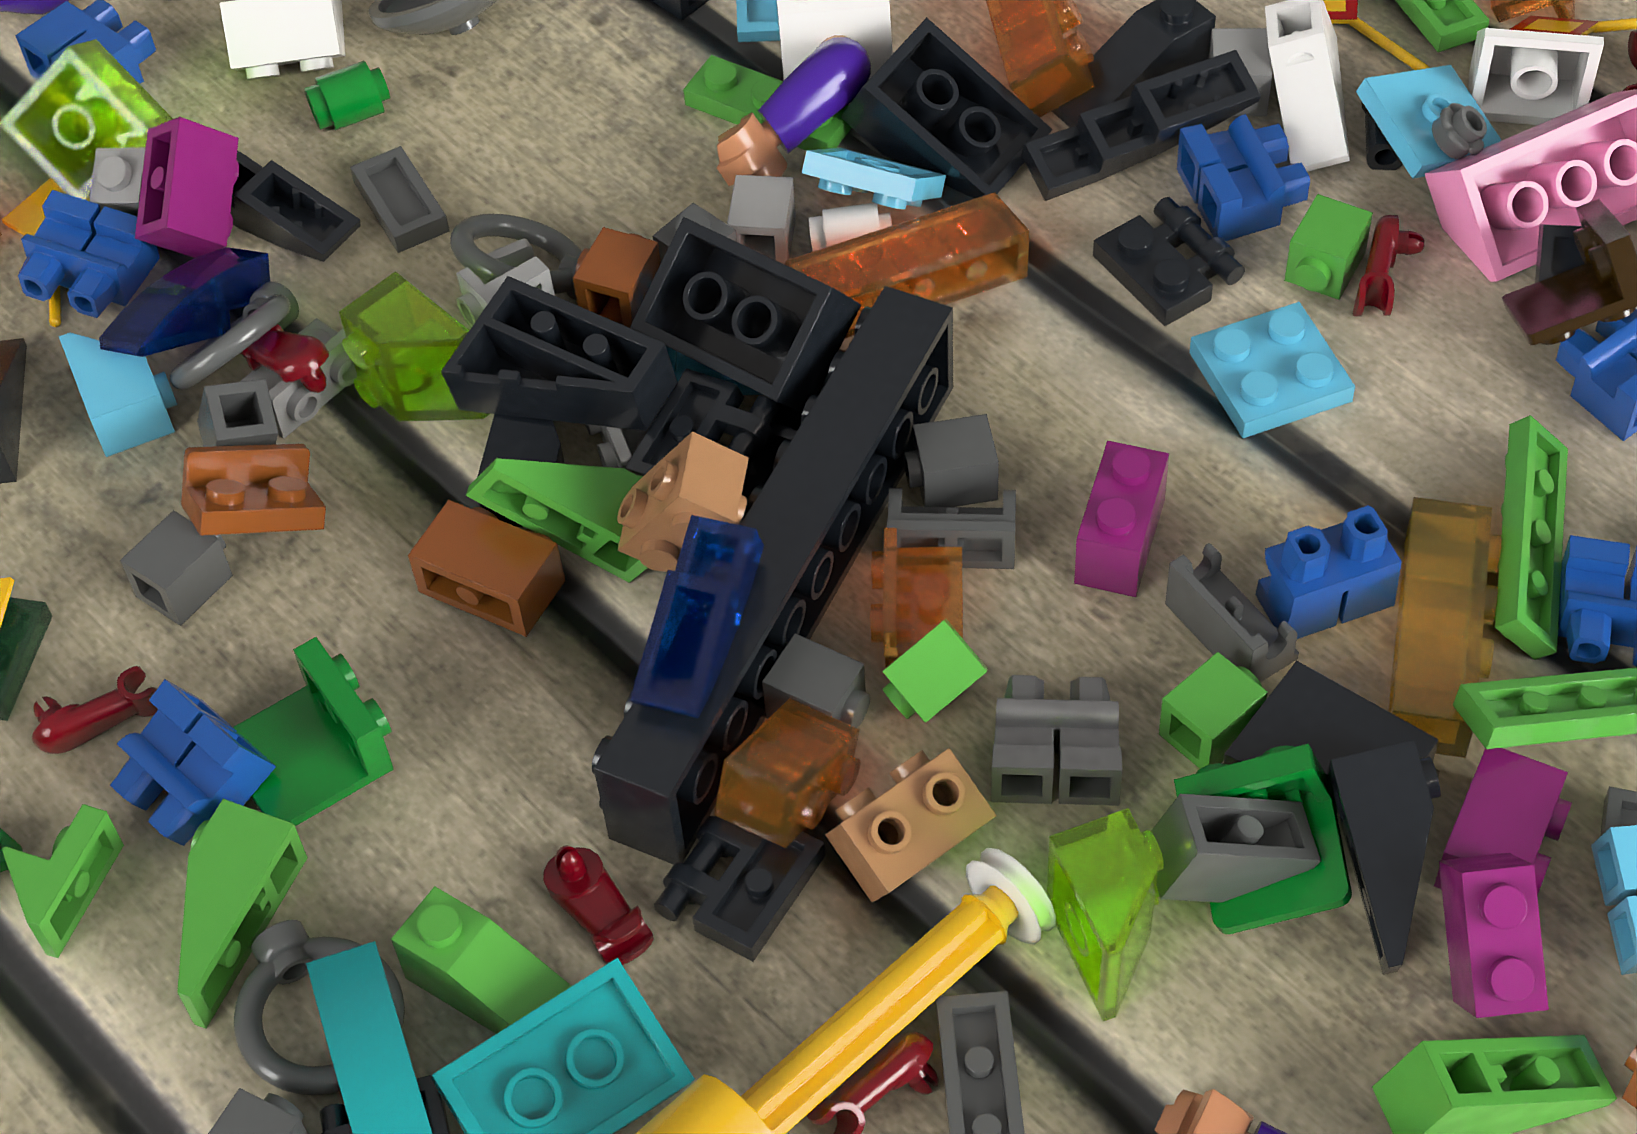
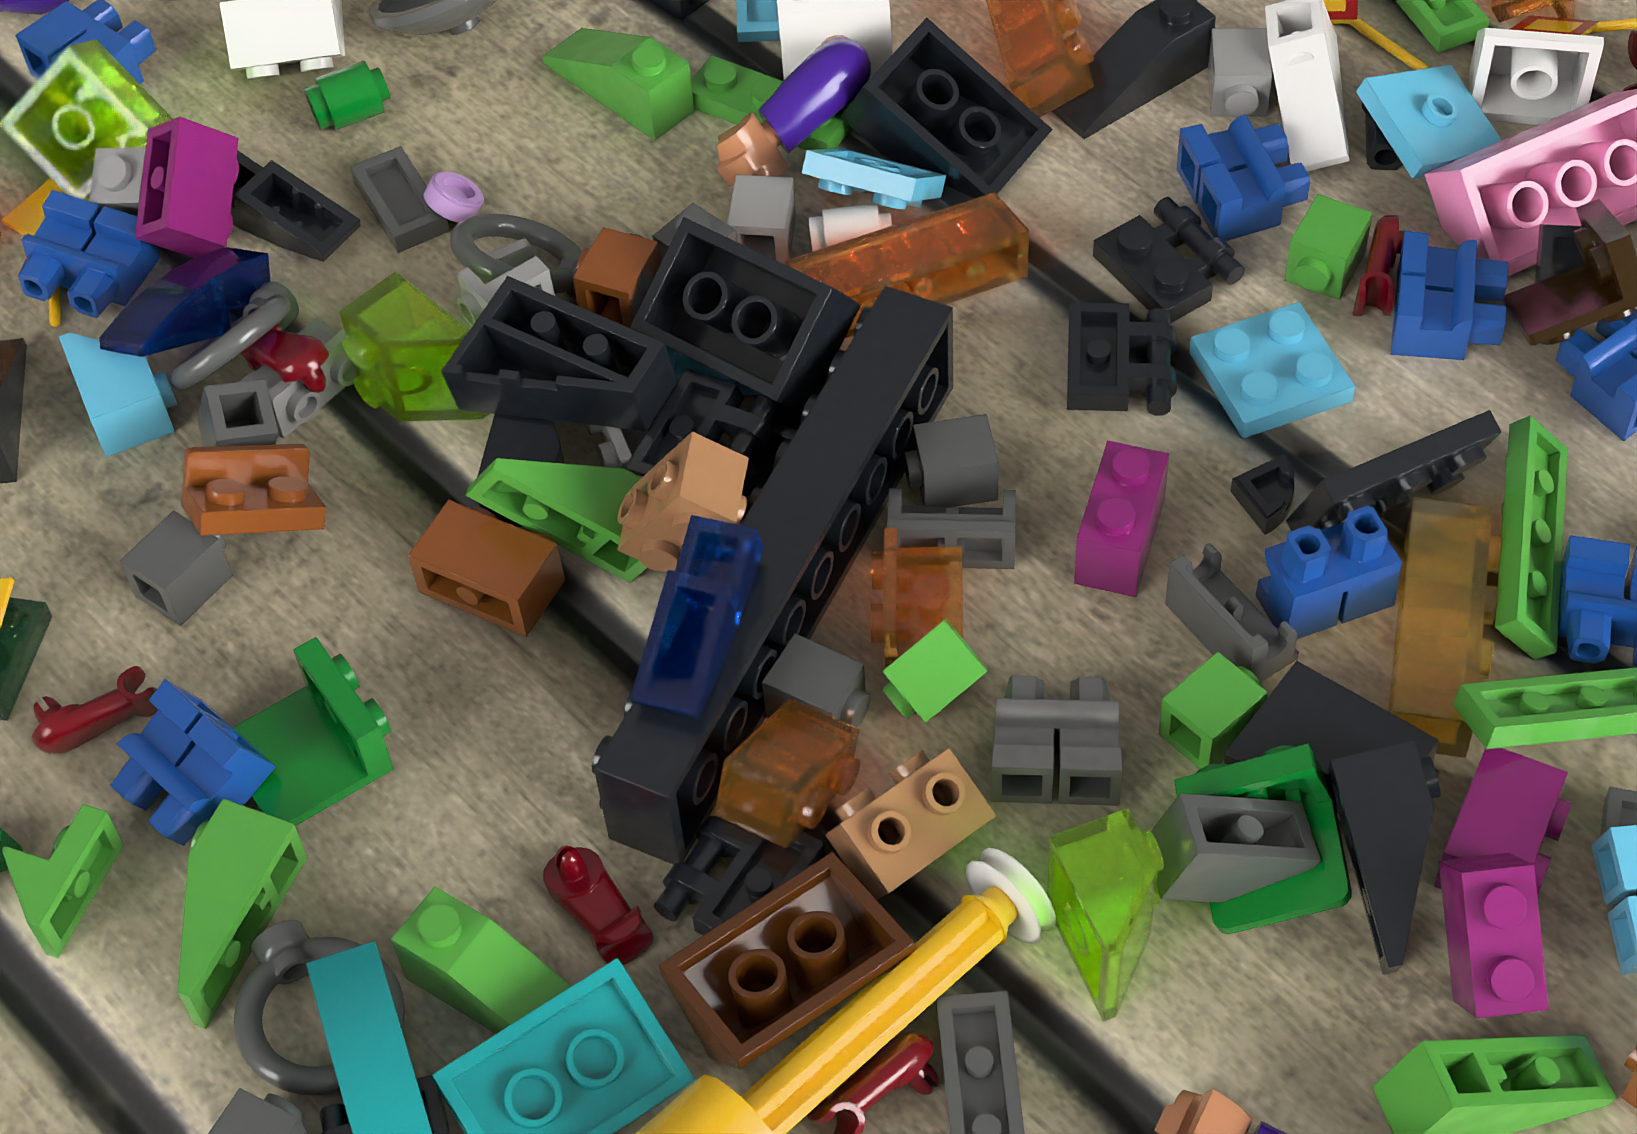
black slope [1021,50,1261,201] -> none
dark grey plate [1432,103,1487,159] -> none
none -> lavender tile [424,171,484,223]
none -> bright green slope [542,28,695,140]
none -> reddish brown slope [658,852,916,1070]
none -> black plate [1067,302,1177,416]
none -> black tile [1230,454,1294,535]
none -> black plate [1286,410,1502,531]
none -> blue hips [1390,230,1509,360]

